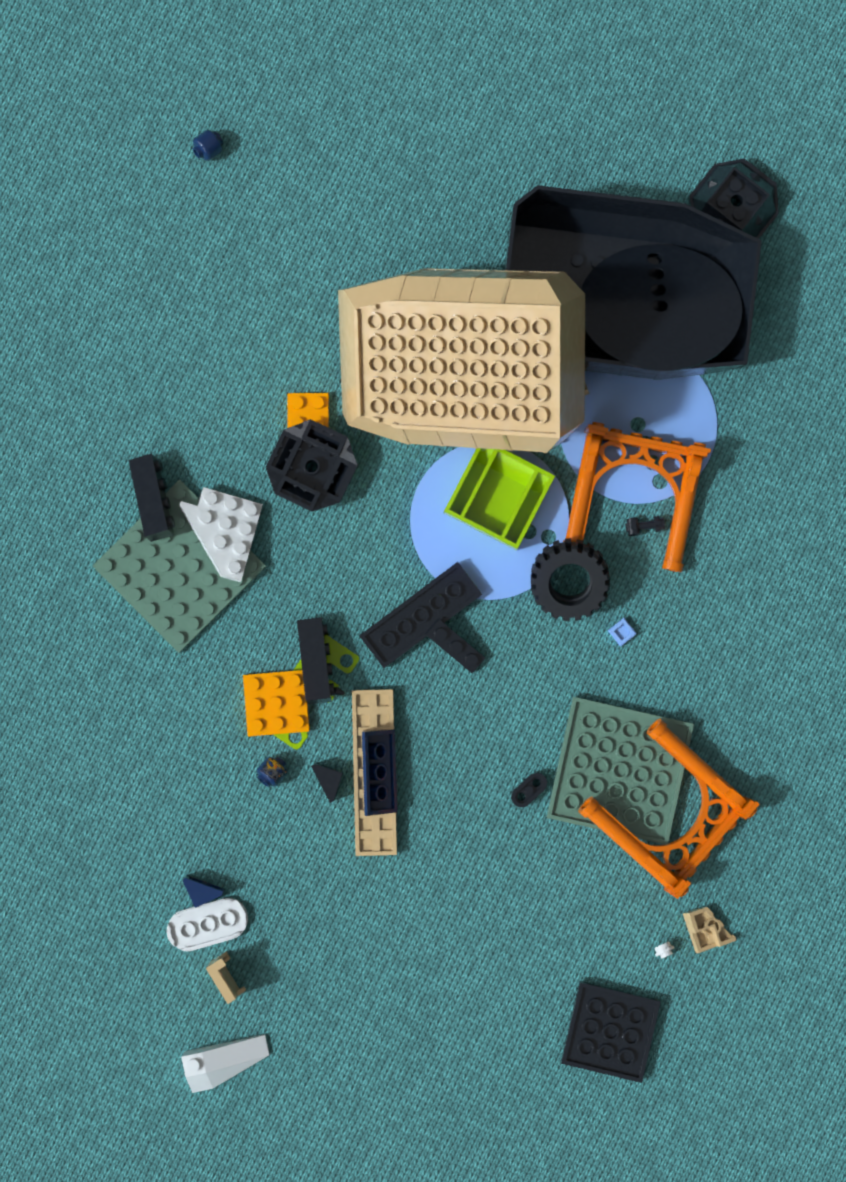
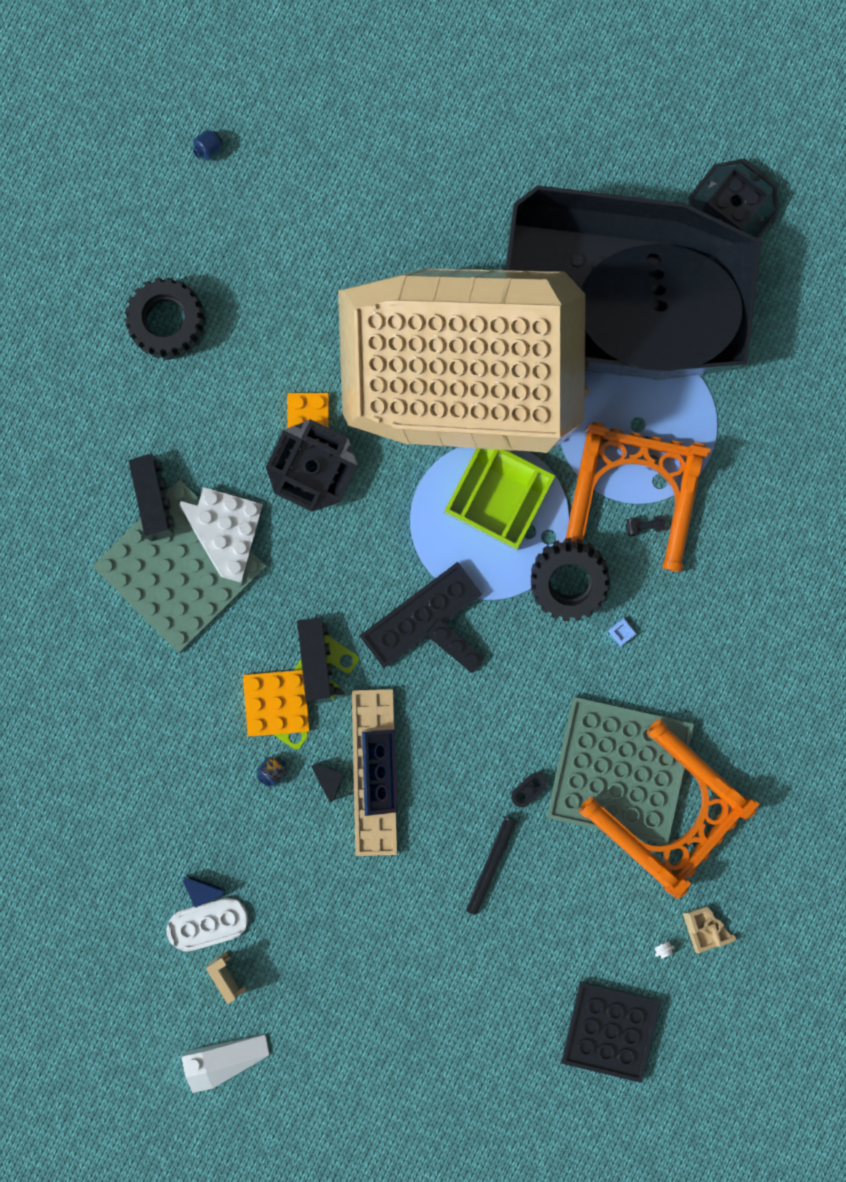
none -> black tyre [125,277,206,360]
none -> black axle [466,815,518,915]

